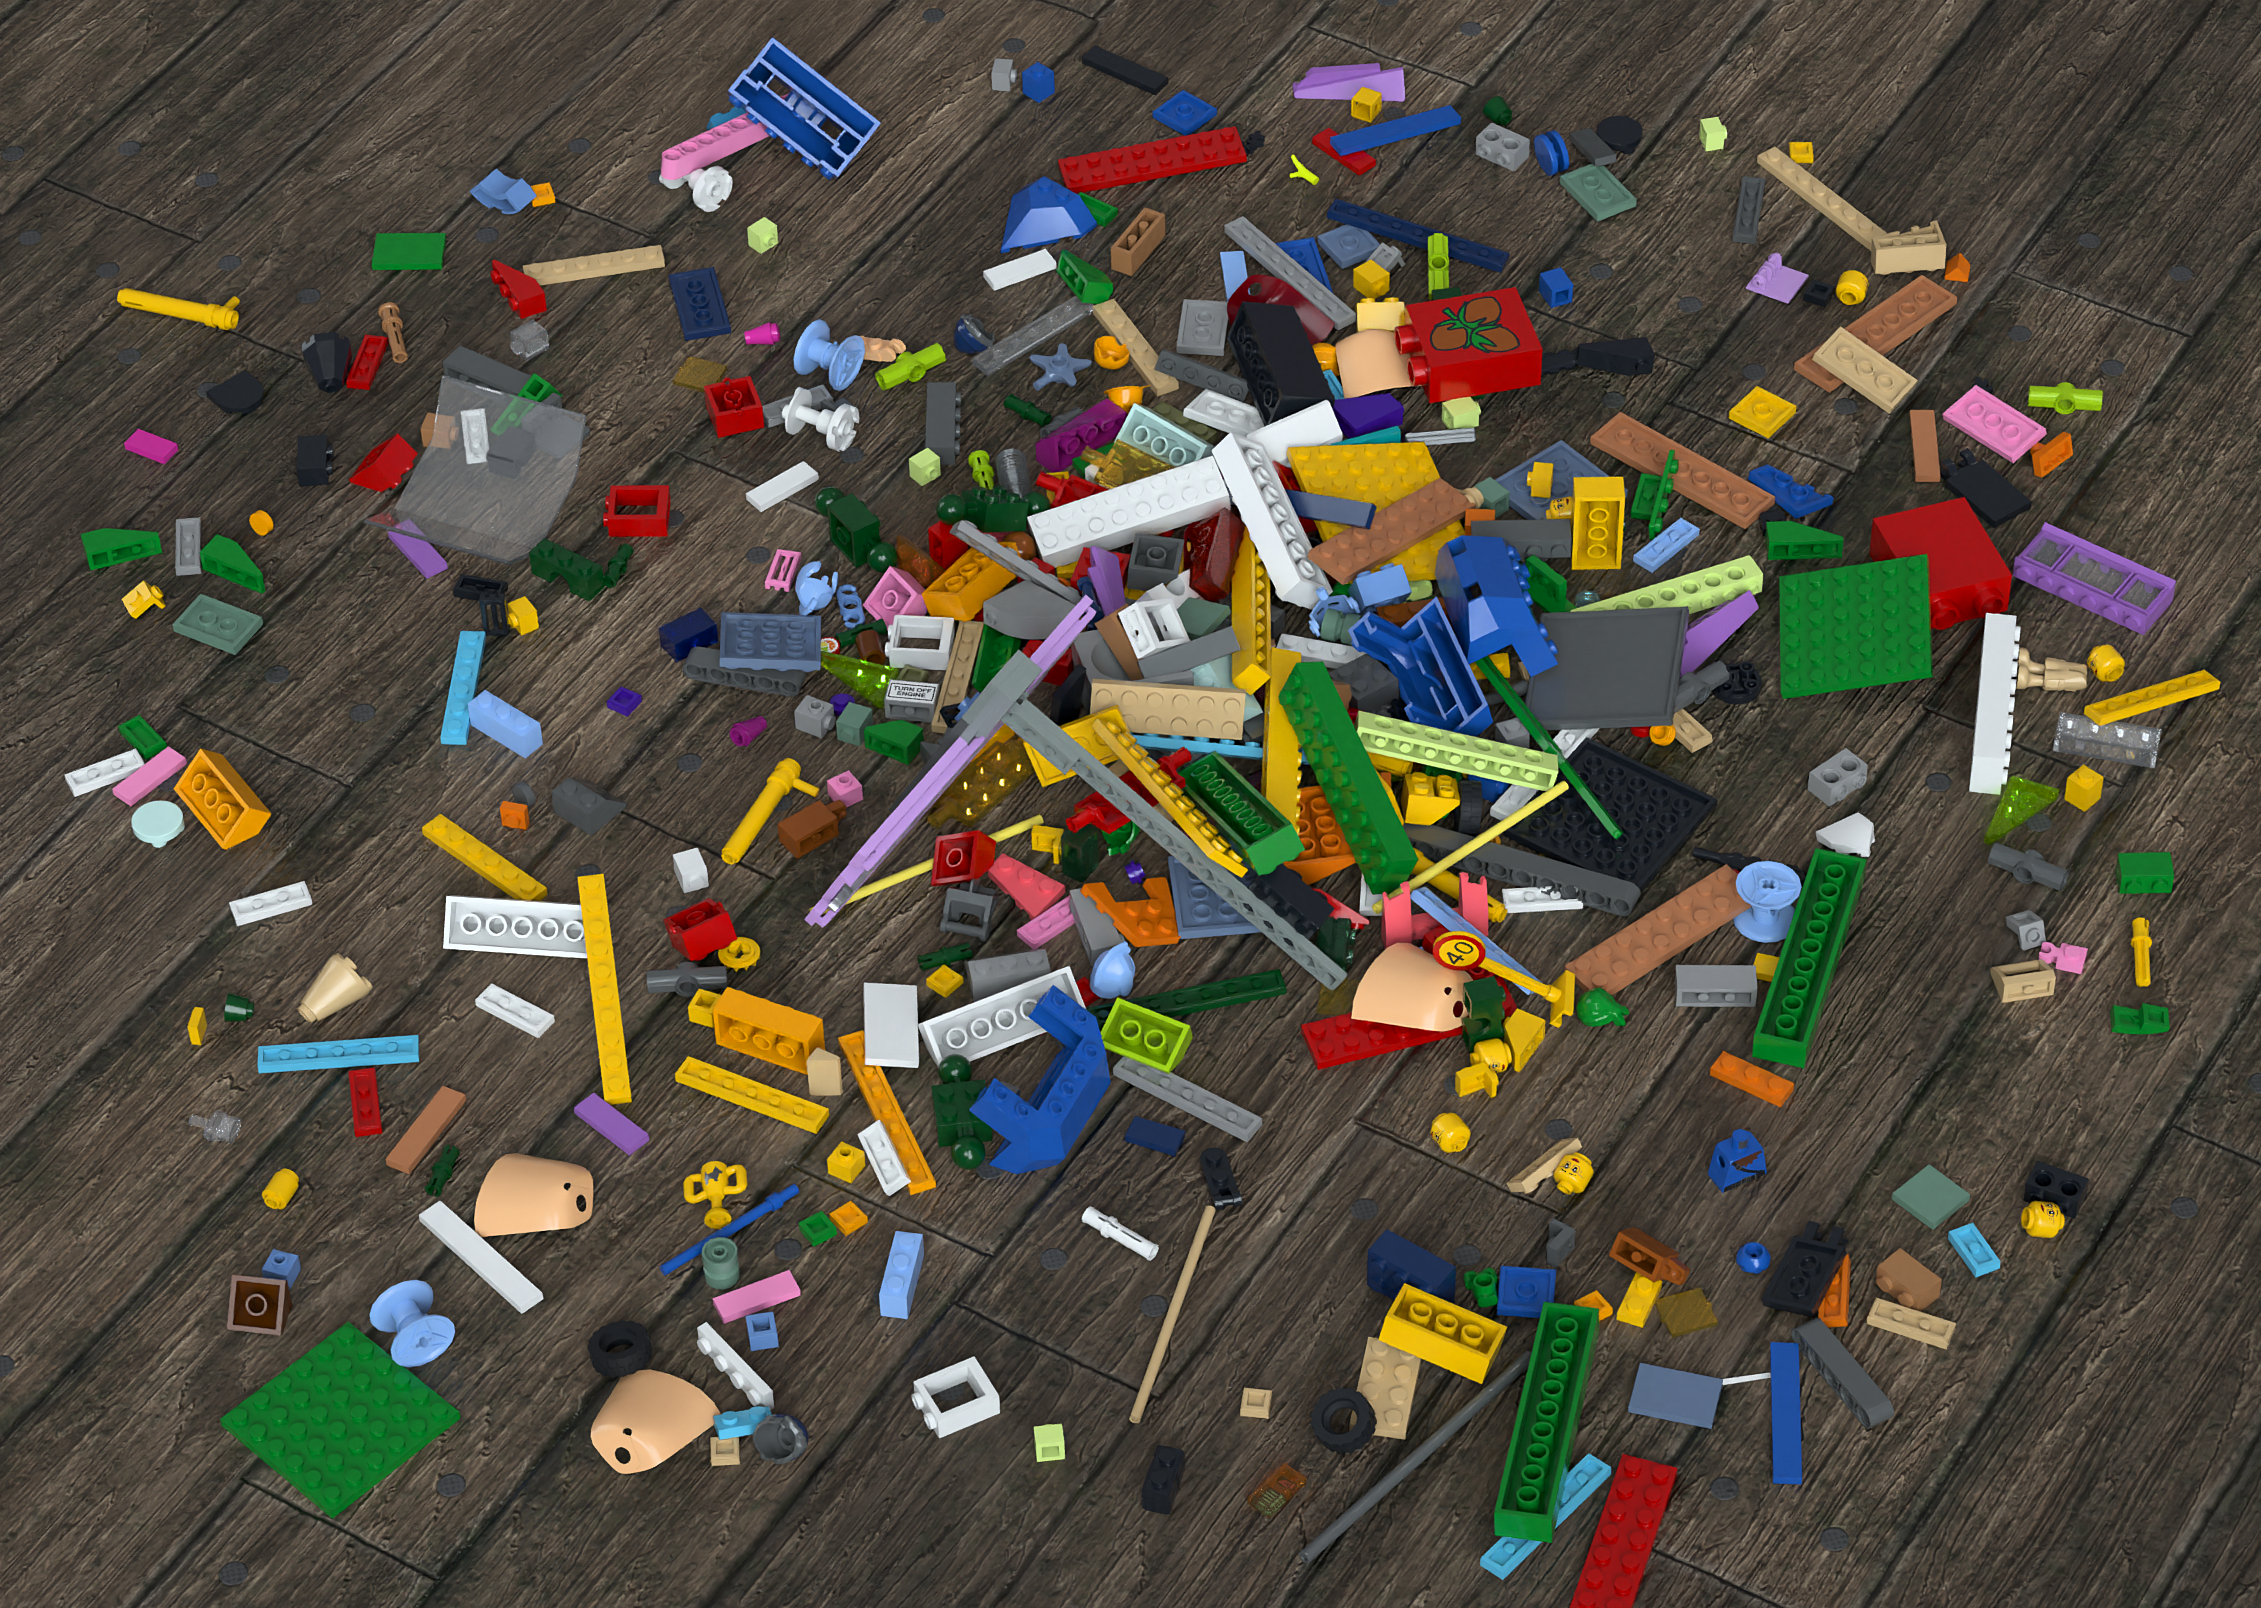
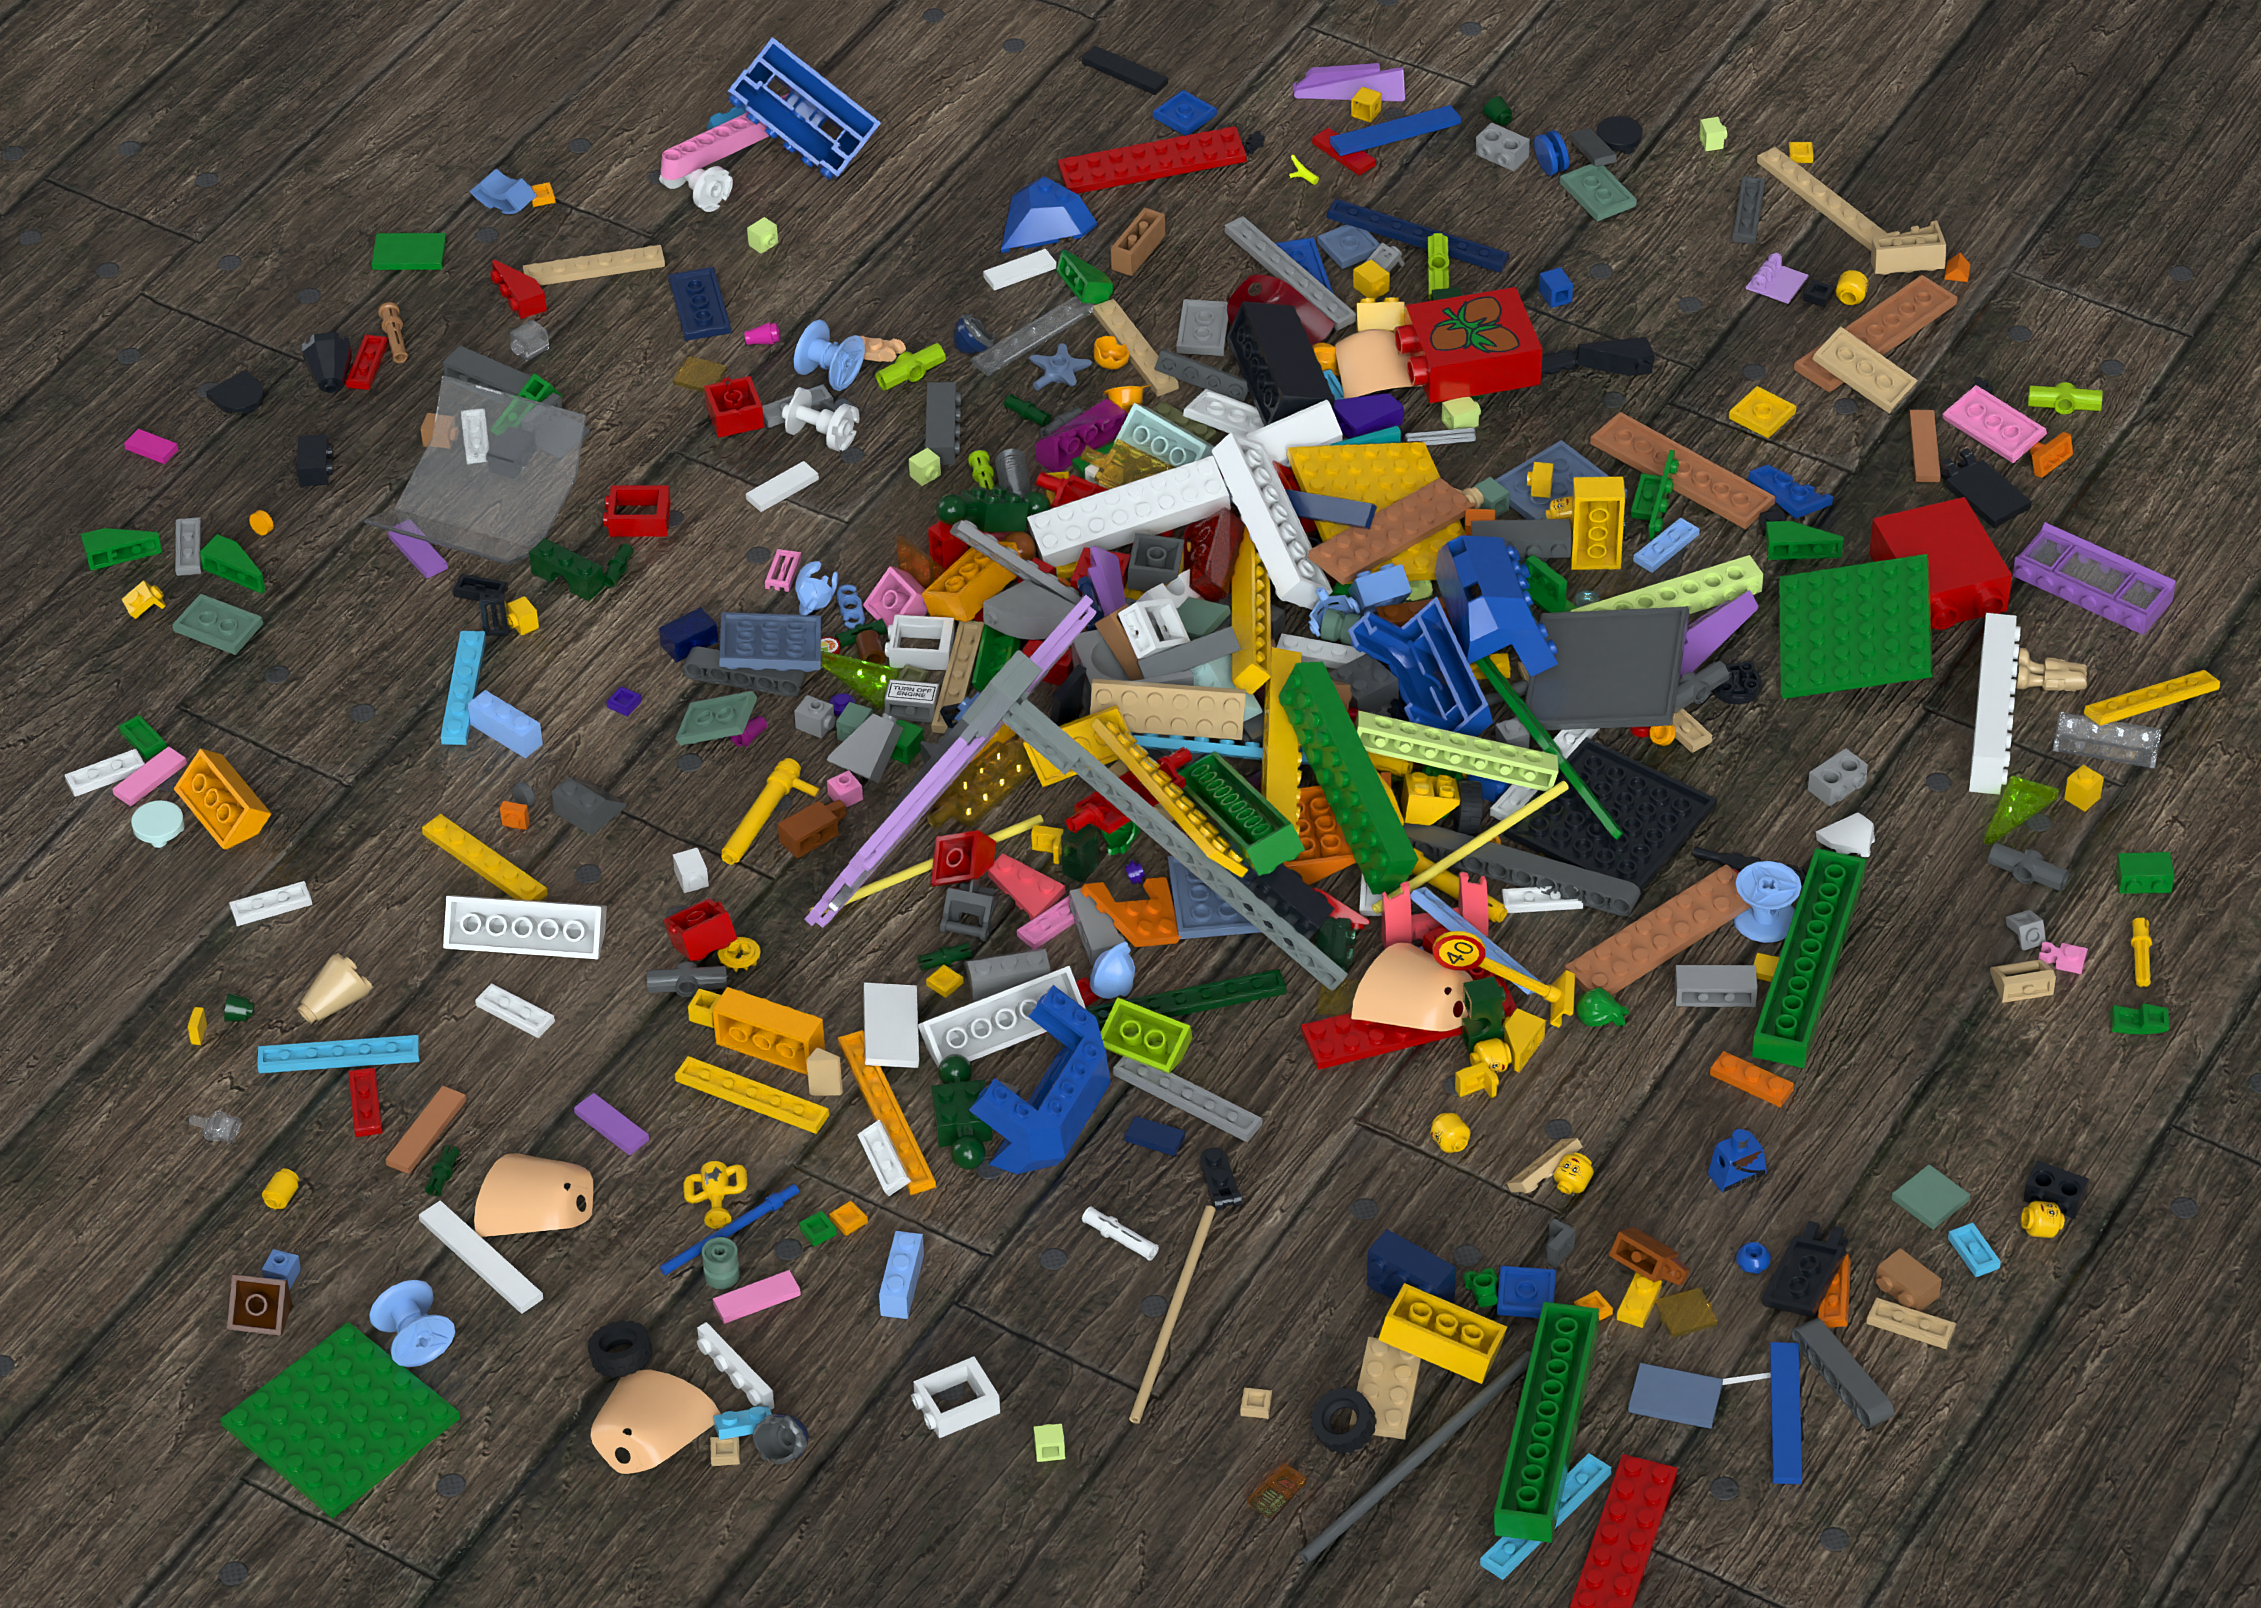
yellow cylinder [117,288,240,330] -> none
red slope [348,433,418,492] -> none
yellow plate [577,874,632,1105] -> none
medium blue plate [746,1312,779,1351] -> none
dark green brick [815,486,898,573] -> none
yellow plate [827,1141,866,1183] -> none
light grey plate [992,58,1017,92] -> none
blue brick [1022,62,1055,103] -> none
green tile [1078,192,1118,227] -> none
black brick [1141,1445,1185,1515] -> none
light blue tile [1220,251,1250,302] -> none
yellow head [2087,644,2125,682] -> none
none -> sand green plate [675,691,757,745]
none -> light grey slope [827,713,903,784]

